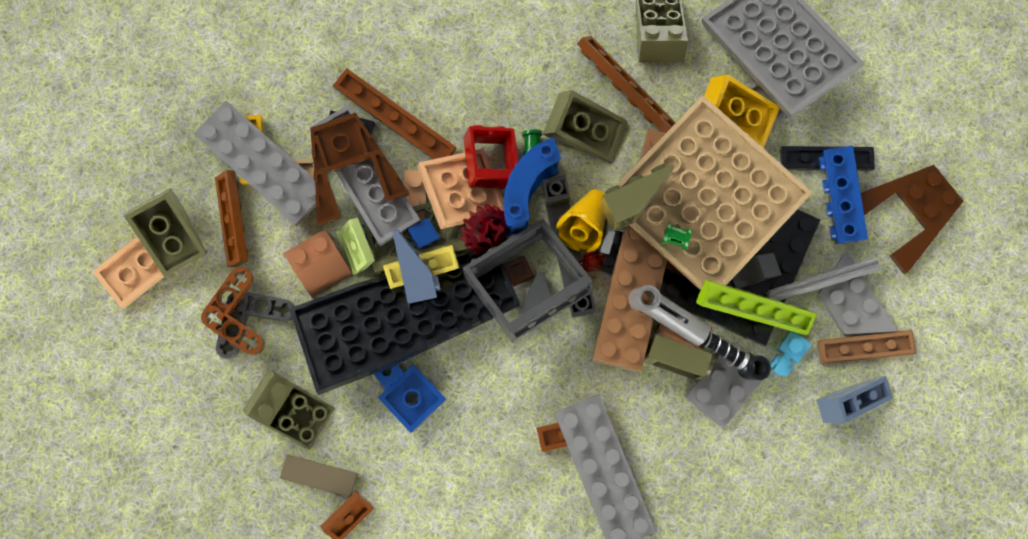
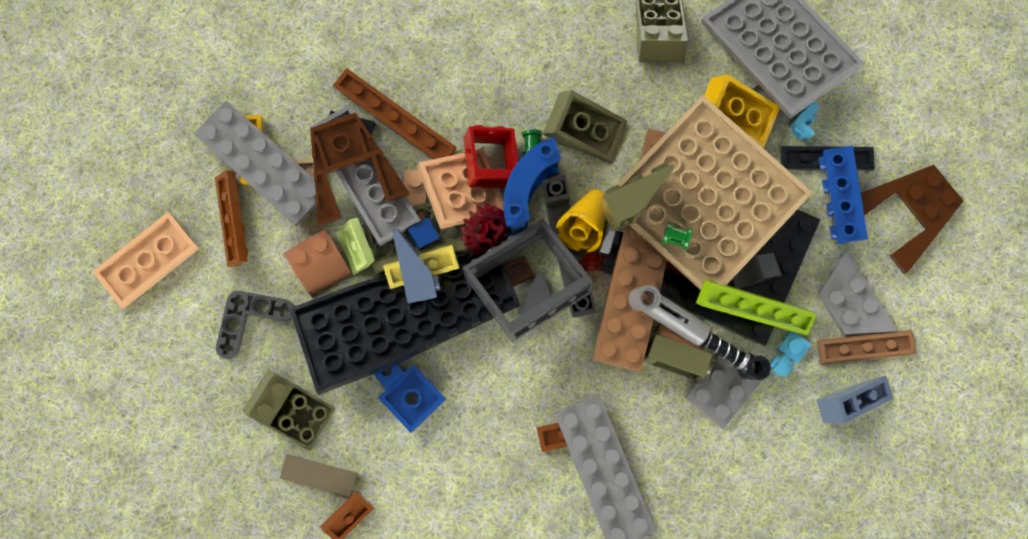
olive slope [124,188,207,277] -> none
dark orange beam [201,267,265,355] -> none
dark orange plate [577,36,676,133] -> none
light grey axle [766,258,880,301] -> none
none -> medium azure bracket [789,102,820,141]

